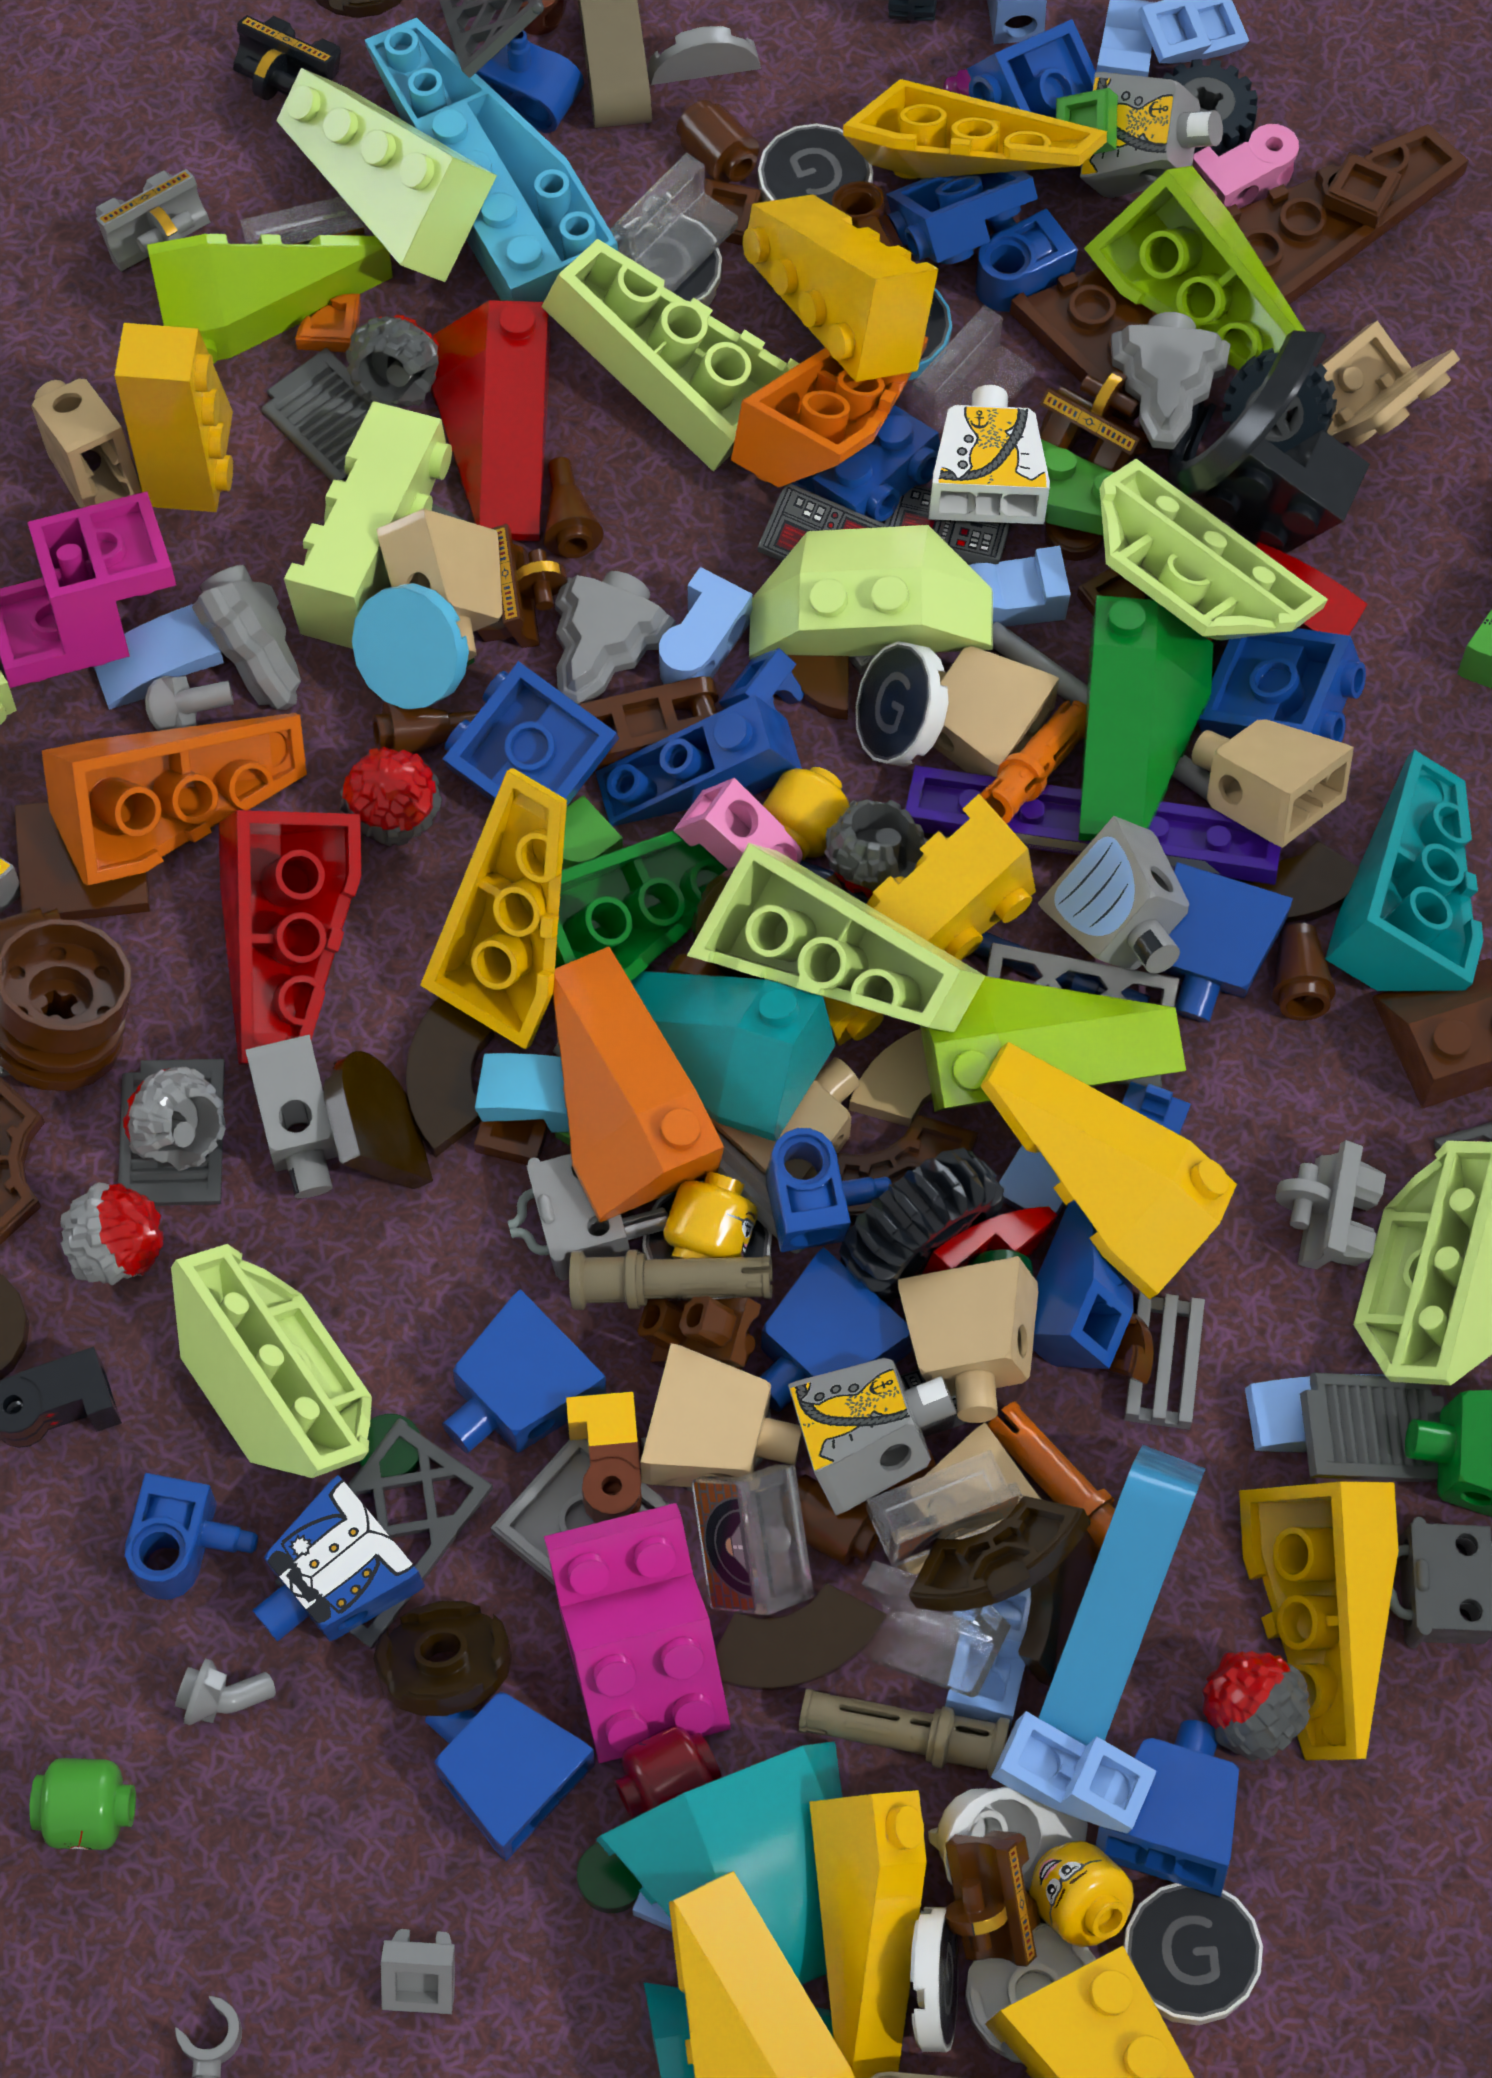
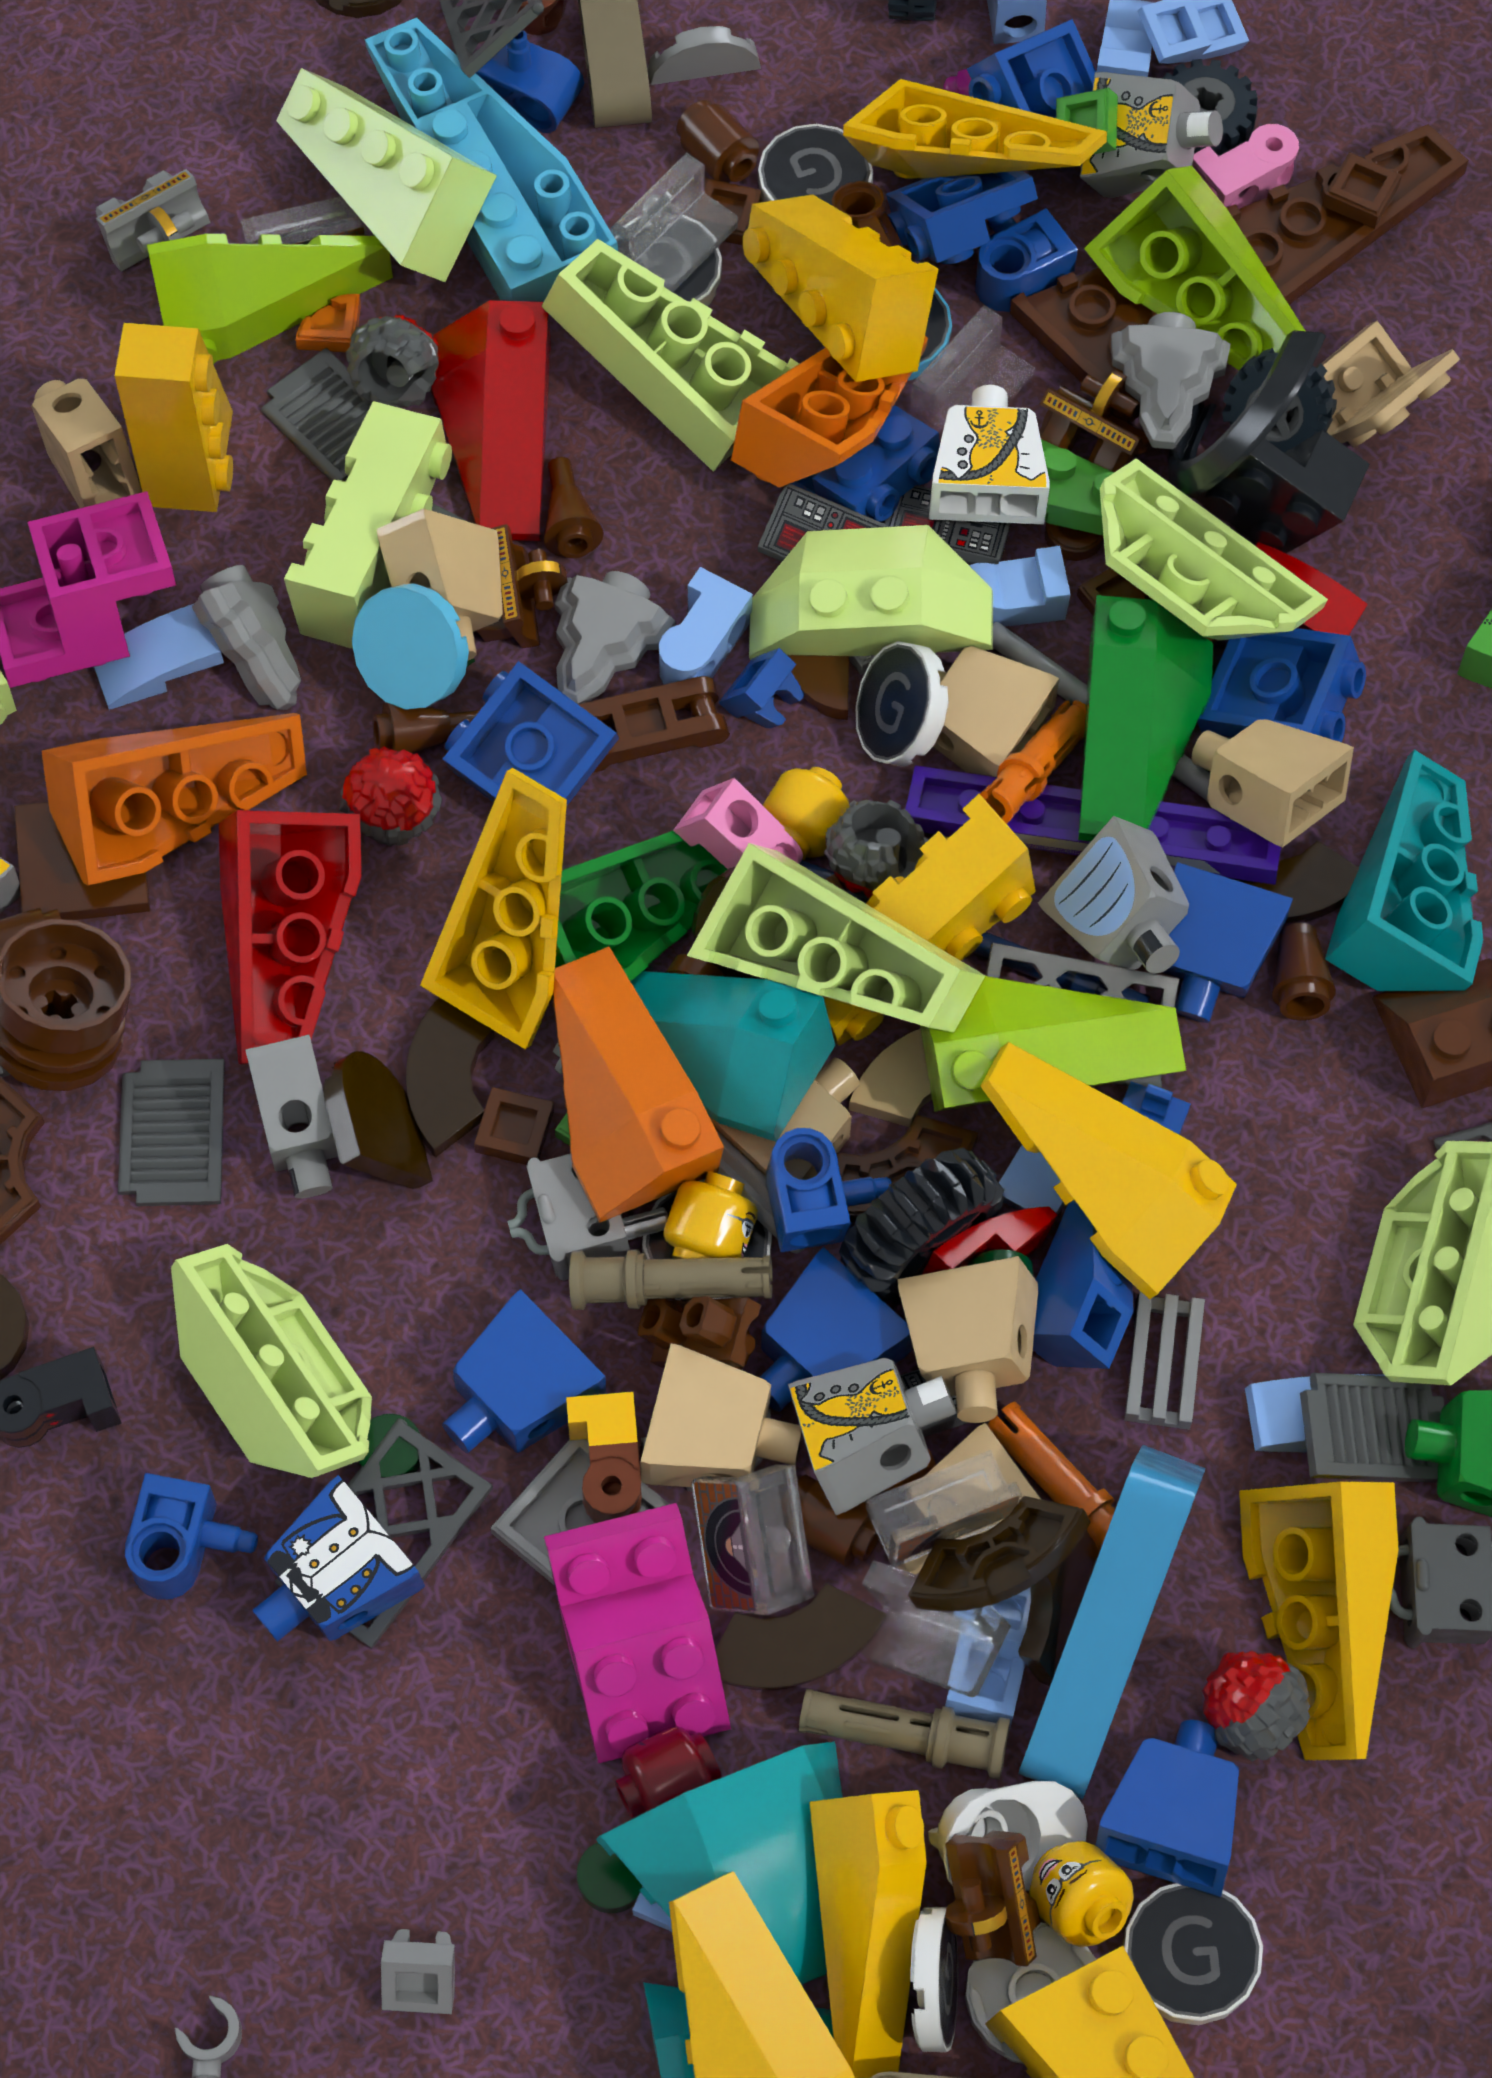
bright green head [30,1758,136,1850] -> none
piece [60,1182,164,1286] -> none
light grey piece [123,1067,226,1171] -> none
light grey plate [145,676,234,731] -> none
light grey plate [175,1658,276,1726] -> none
black hips [233,15,341,101] -> none
dark brown tile [373,1601,512,1716] -> none
blue torso [425,1691,595,1861] -> none
medium azure slope [475,1053,569,1133] -> none
bright green tile [562,795,623,869] -> none
blue slope [595,695,802,827] -> none
light blue slope [991,1711,1157,1833] -> none
reddish brown tile [1098,1313,1154,1384] -> none
light grey hips [1275,1140,1386,1269] -> none

